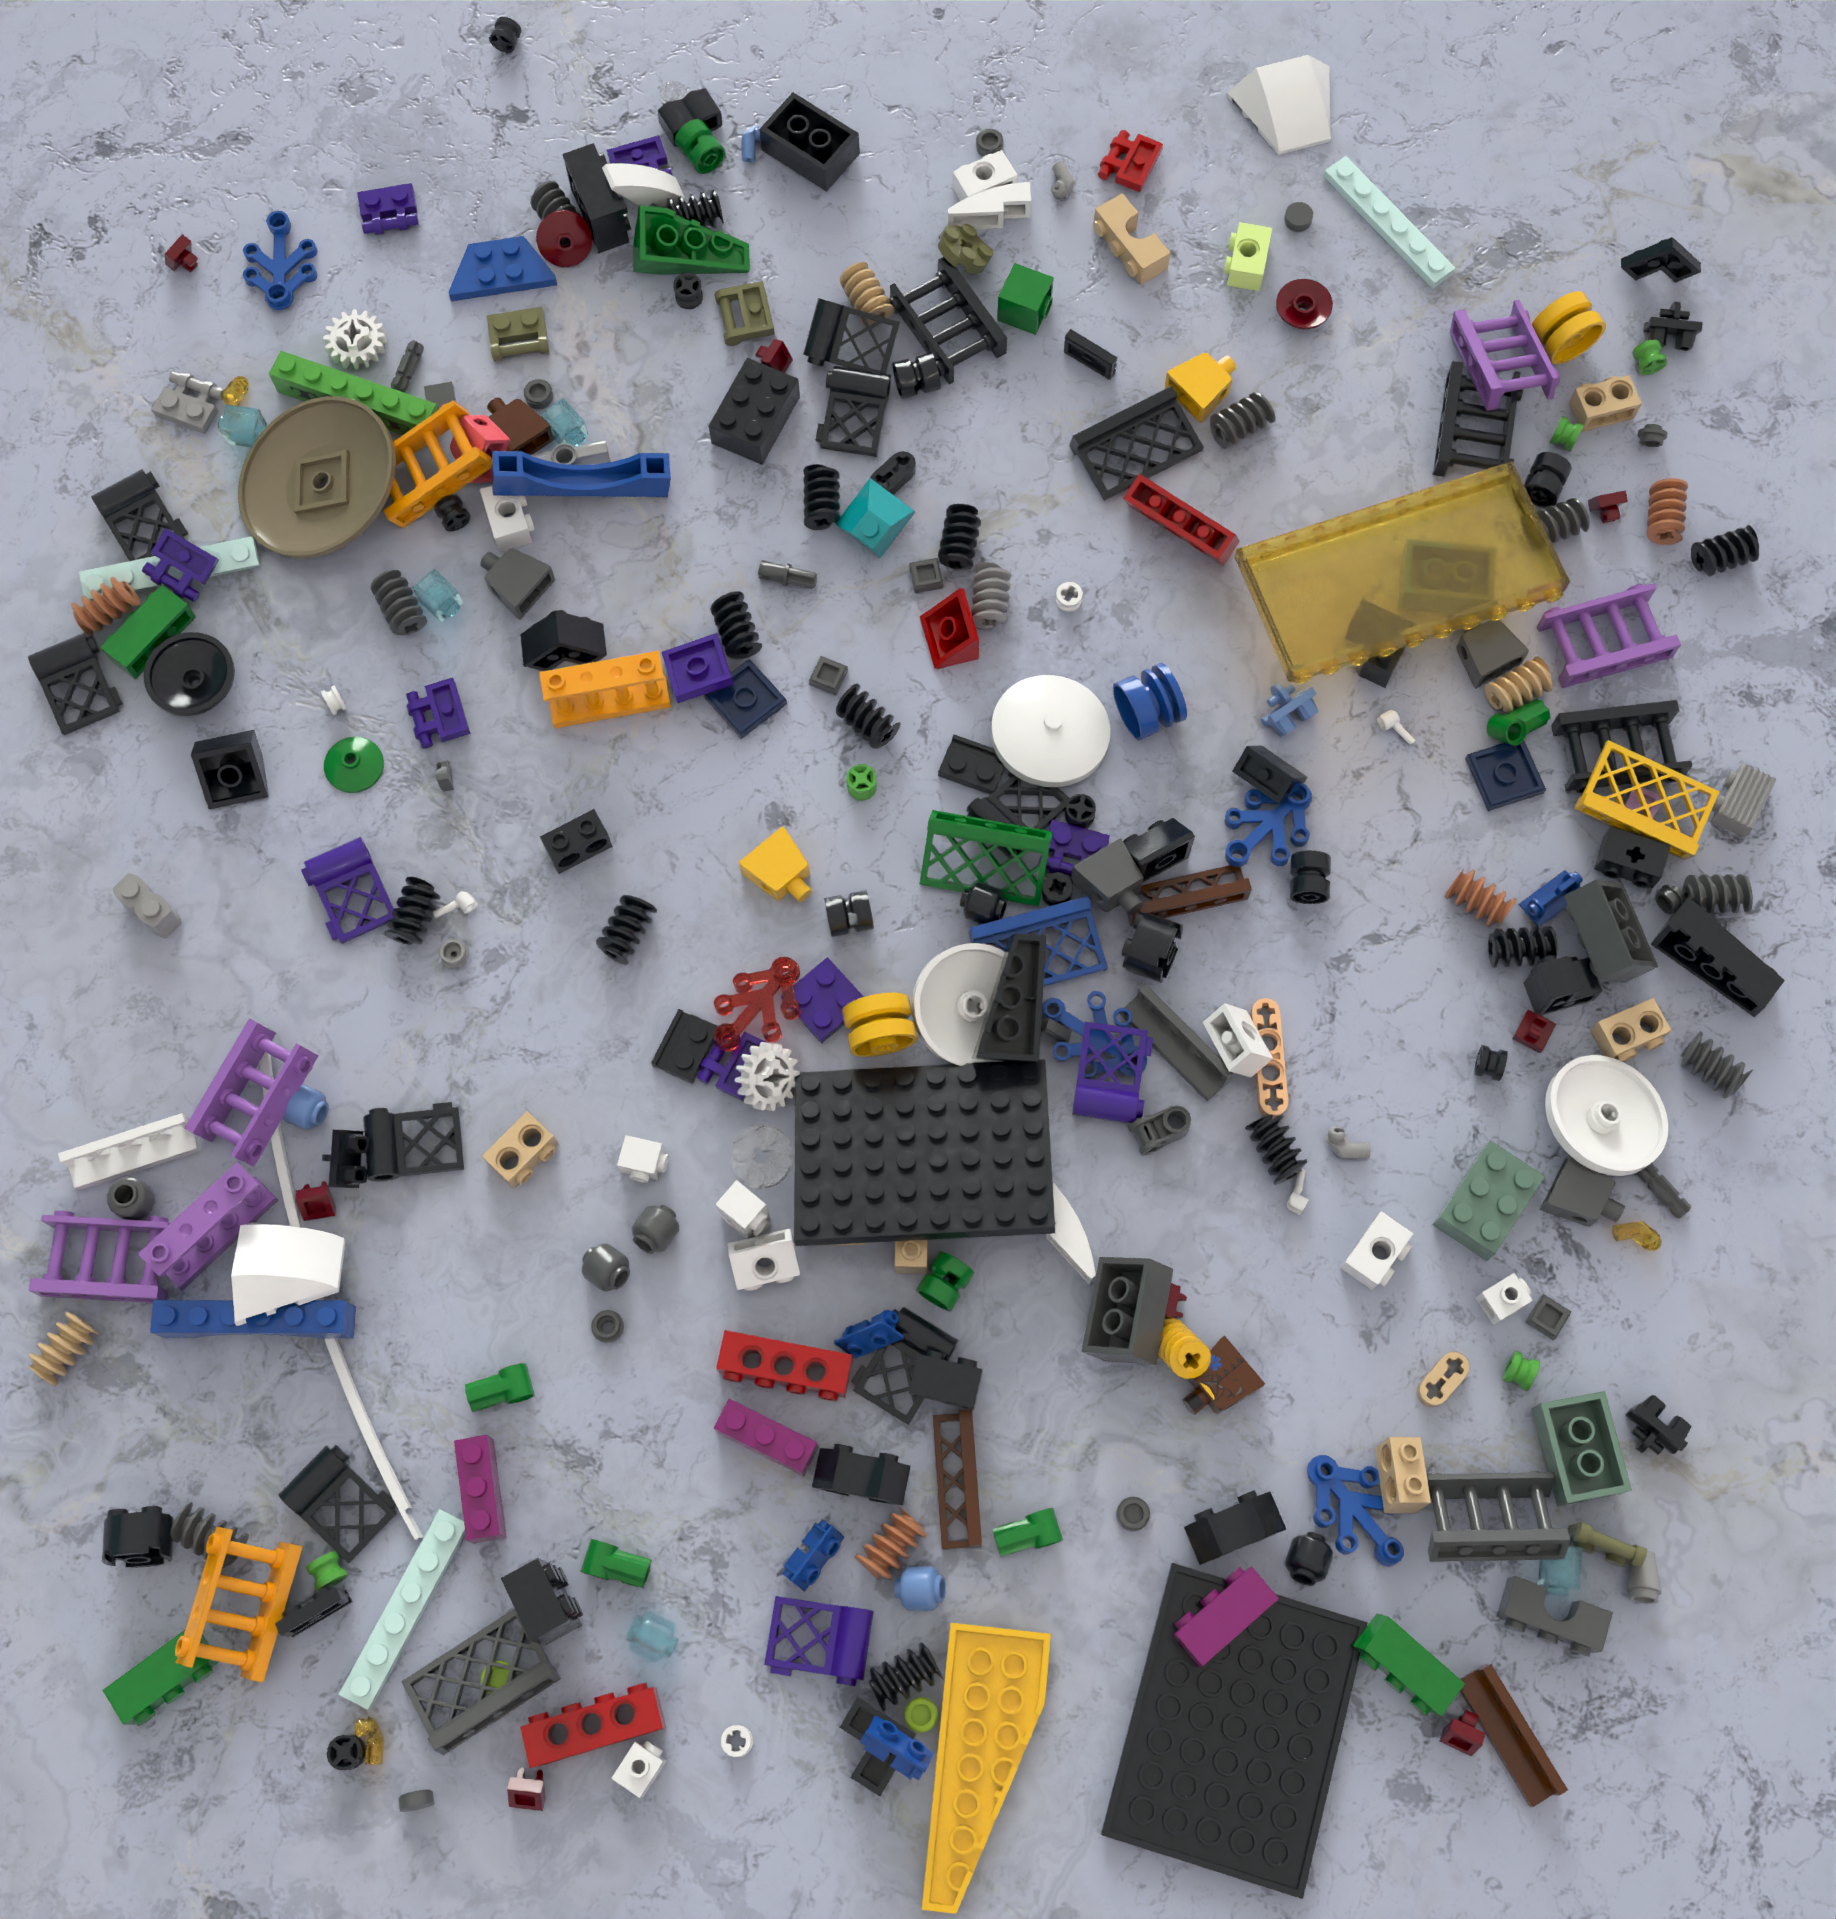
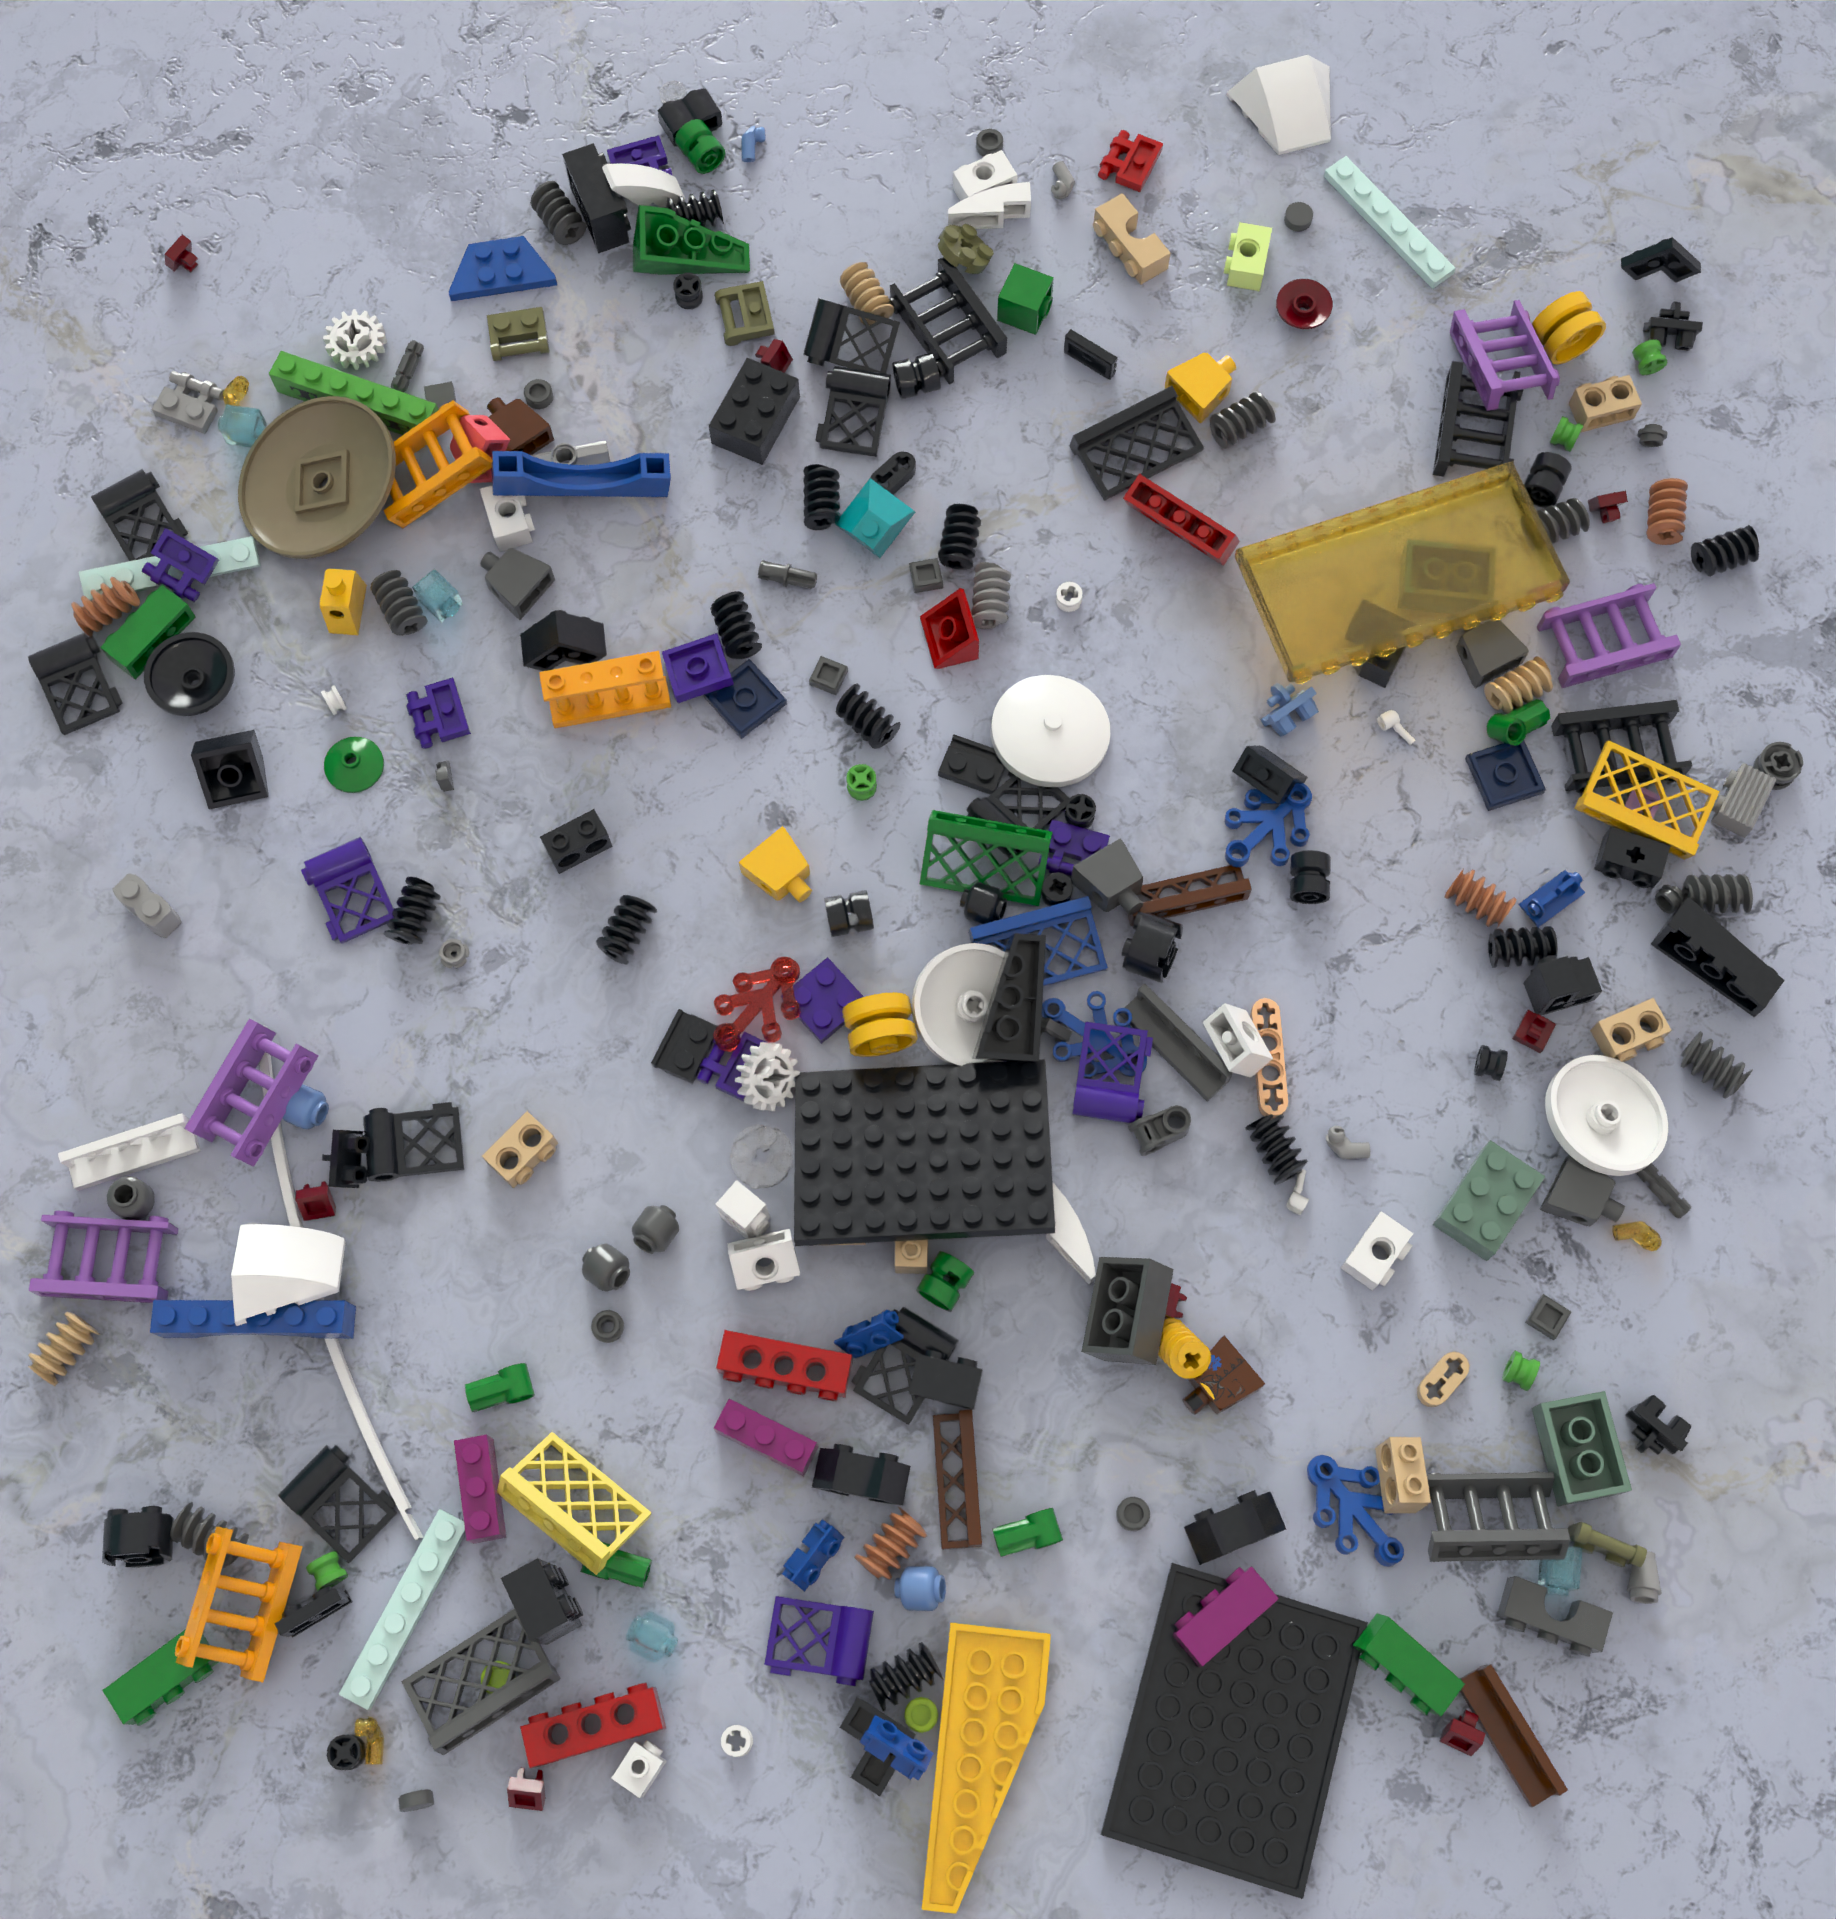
medium lavender fence [138,1162,278,1290] -> none
blue plant [243,211,318,310] -> none
dark purple plate [357,183,419,235] -> none
white hand [433,892,478,918] -> none
black wheel [434,495,471,532] -> none
black wheel [489,17,522,53] -> none
dark red dish [536,210,593,267] -> none
clear light blue brick [541,398,588,447] -> none
white brick [617,1135,669,1183] -> none
black brick [759,92,860,192] -> none
blue wheel [1113,663,1187,740] -> none
black slope [1123,818,1195,883] -> none
black head [1285,1532,1333,1586] -> none
white brick [1475,1273,1533,1326] -> none
dark grey brick [1564,879,1658,982] -> none
none -> yellow torso [320,569,367,635]
none -> light yellow fence [496,1432,651,1575]
none -> dark grey wheel [1753,742,1803,790]

